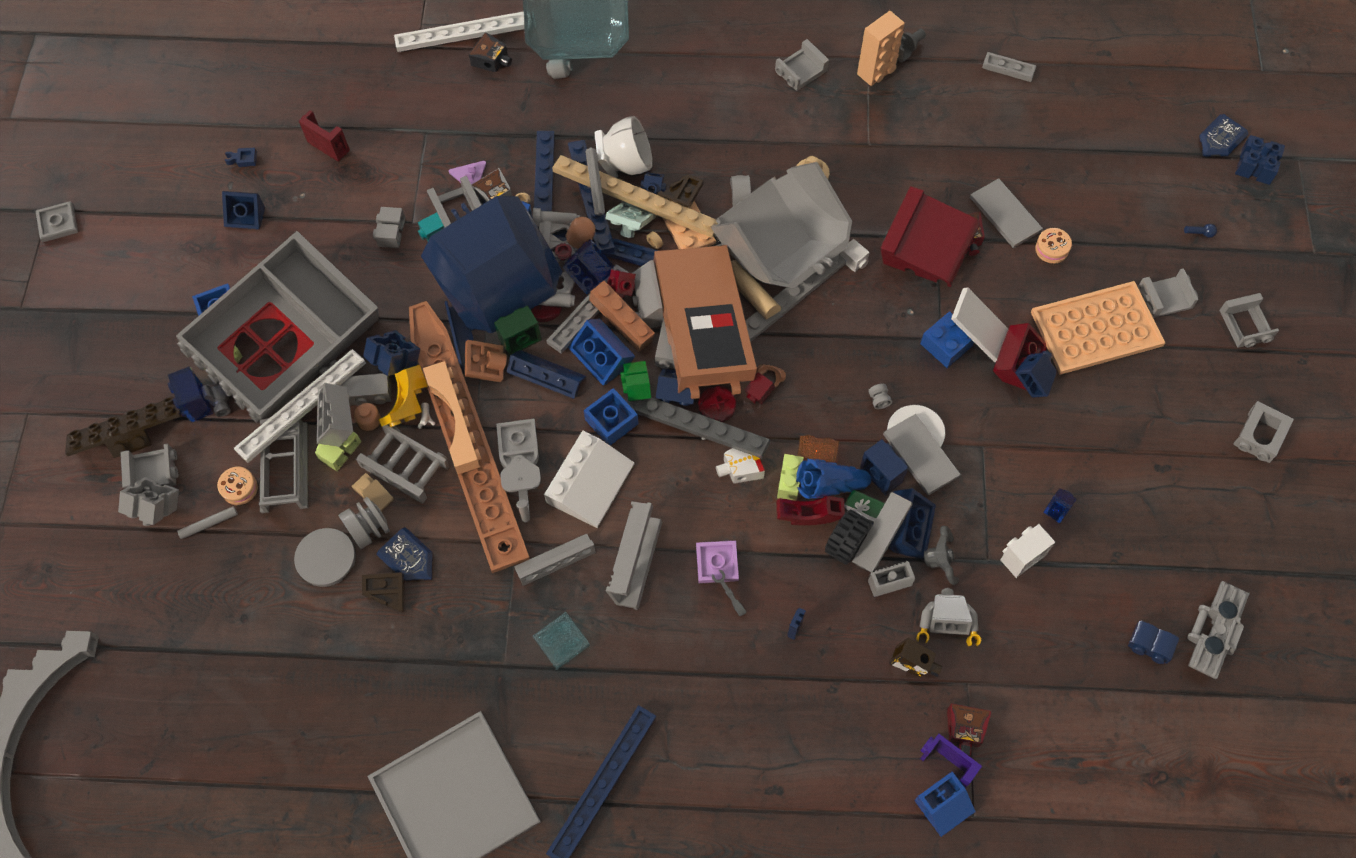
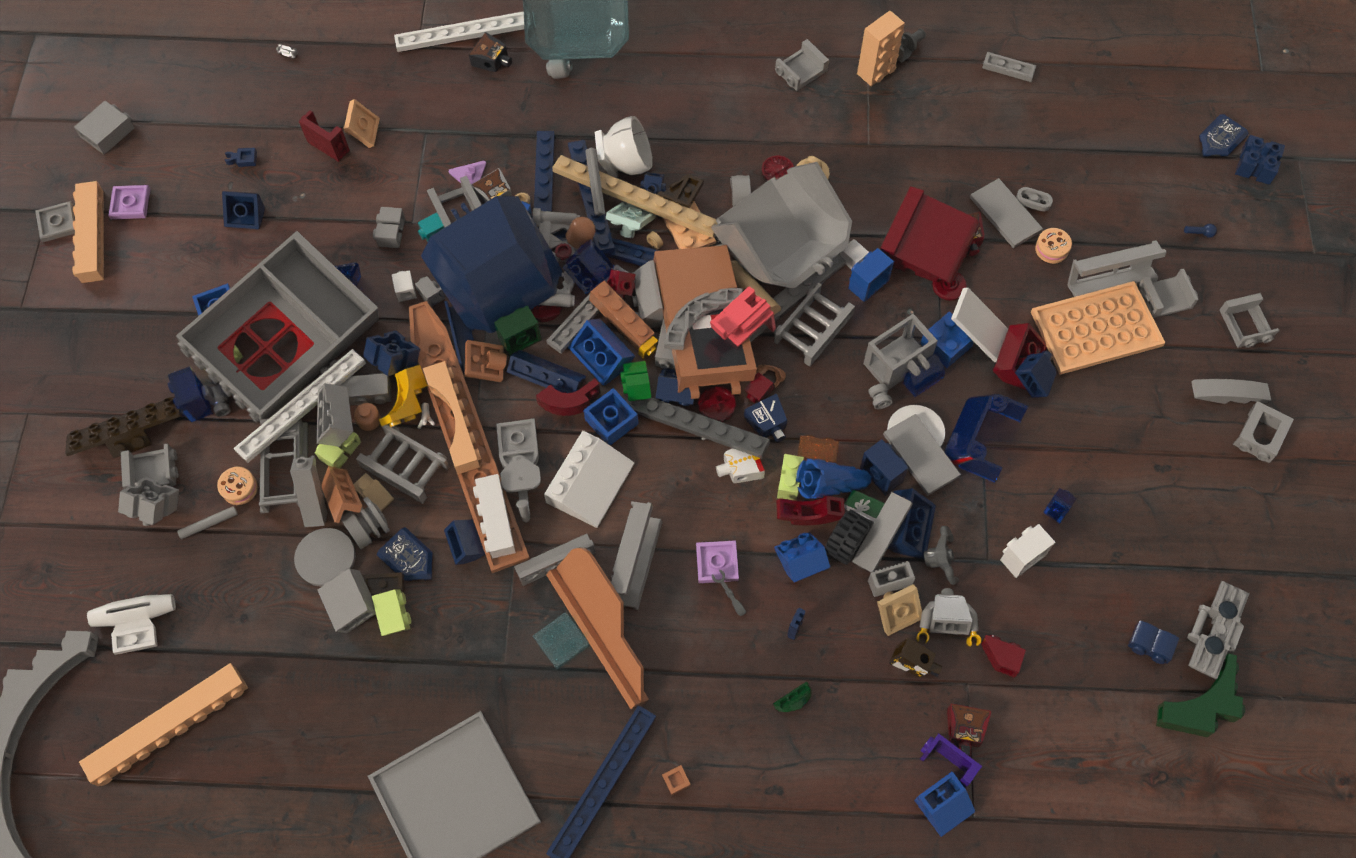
none -> light nougat brick [72,181,104,283]
none -> light grey brick [74,101,134,154]
none -> light nougat brick [79,663,248,787]
none -> white plate [87,594,176,655]
none -> lavender plate [108,185,150,219]
none -> light grey piece [276,44,298,58]
none -> light grey brick [290,456,328,527]
none -> light grey brick [318,568,376,633]
none -> nougat panel [321,466,362,523]
none -> clear blue slope [335,262,361,287]
none -> light nougat tile [343,99,380,148]
none -> yellowish green brick [372,589,411,636]
none -> white brick [392,270,417,302]
none -> light grey brick [415,276,445,307]
none -> dark blue brick [444,519,485,565]
none -> white brick [473,474,516,559]
none -> dark red arch [536,378,601,416]
none -> nougat piece [546,547,649,709]
none -> yellow plate [638,336,658,358]
none -> nougat plate [662,765,691,795]
none -> light grey tile [664,288,743,350]
none -> coral piece [710,286,776,347]
none -> dark blue torso [744,394,787,443]
none -> dark red wheel [762,155,794,181]
none -> dark green plate [773,682,812,712]
none -> light grey fence [774,283,855,366]
none -> blue slope [774,532,830,582]
none -> blue piece [848,248,894,302]
none -> light grey piece [863,314,938,390]
none -> tan tile [877,585,922,636]
none -> clear blue brick [903,354,945,397]
none -> dark red wheel [932,272,967,301]
none -> clear blue windscreen [944,394,1028,482]
none -> dark red slope [981,635,1026,678]
none -> light grey plate [1016,187,1053,211]
none -> light grey piece [1067,240,1166,297]
none -> dark green arch [1156,653,1245,737]
none -> light grey slope [1191,379,1271,404]

